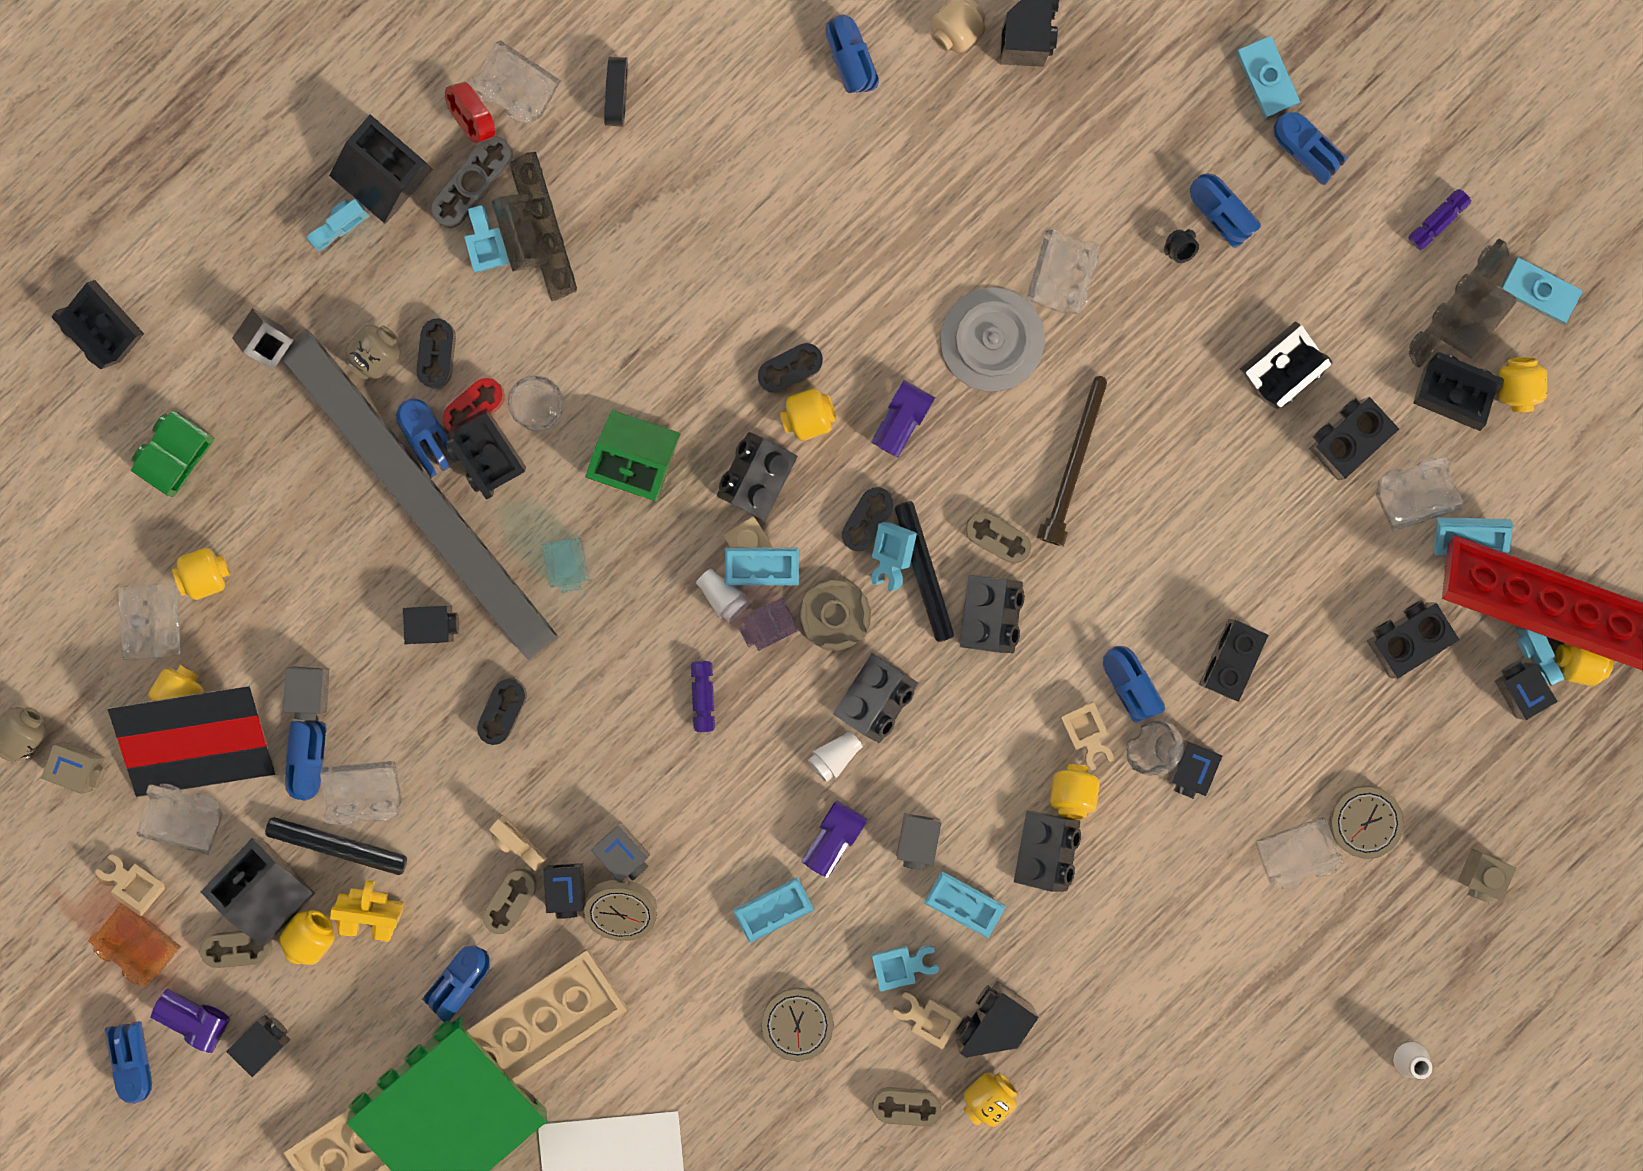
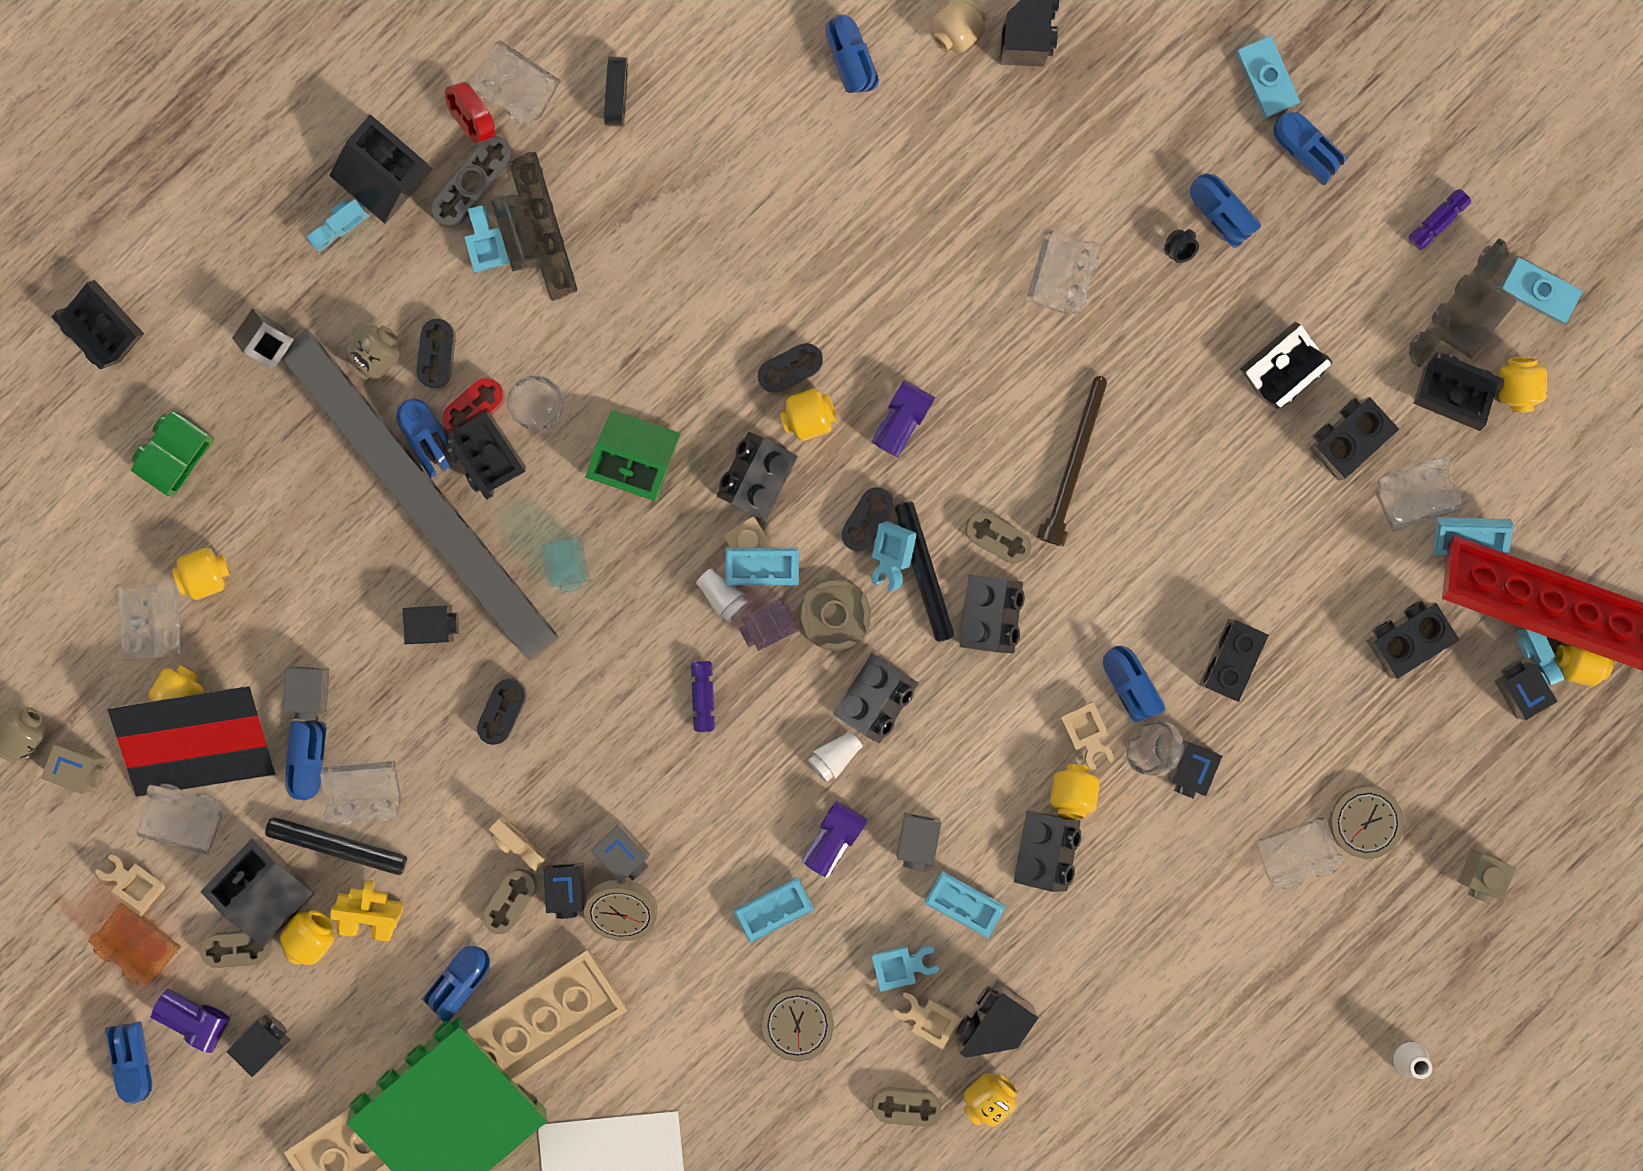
light grey piece [940,287,1045,392] -> none

